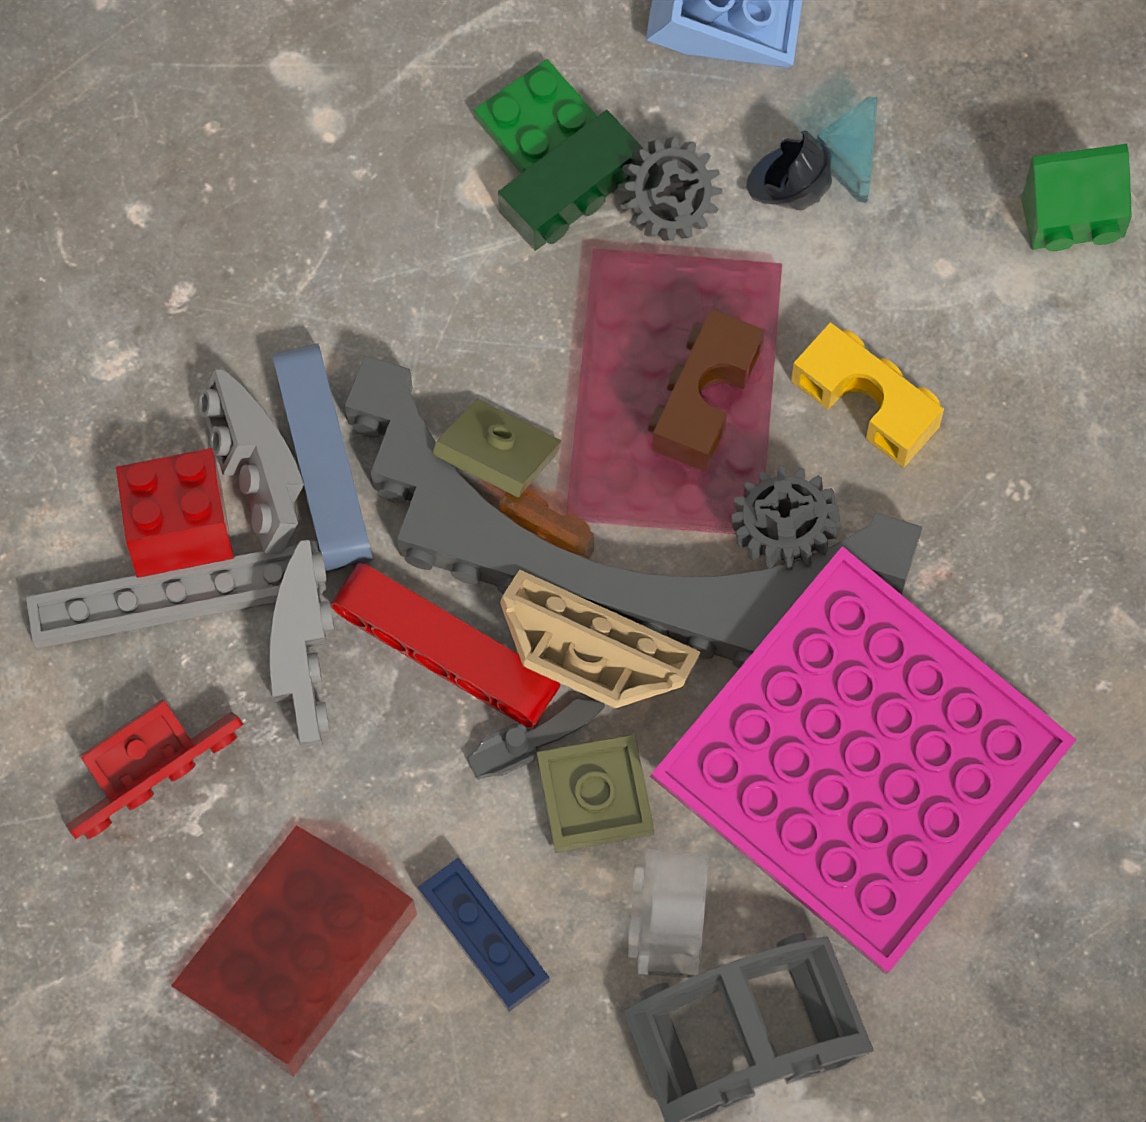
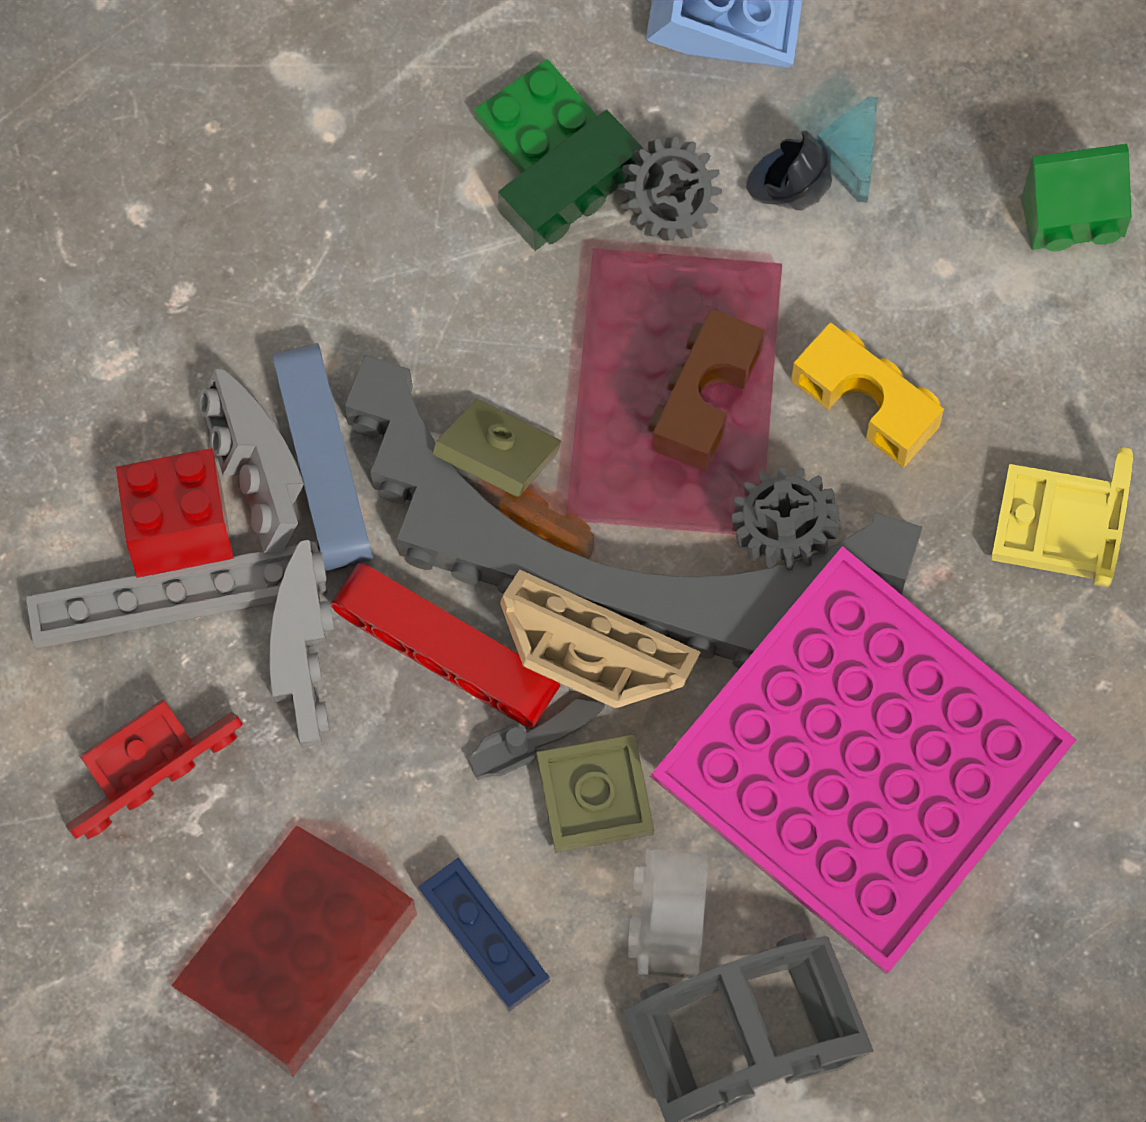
none -> light yellow piece [991,447,1133,588]

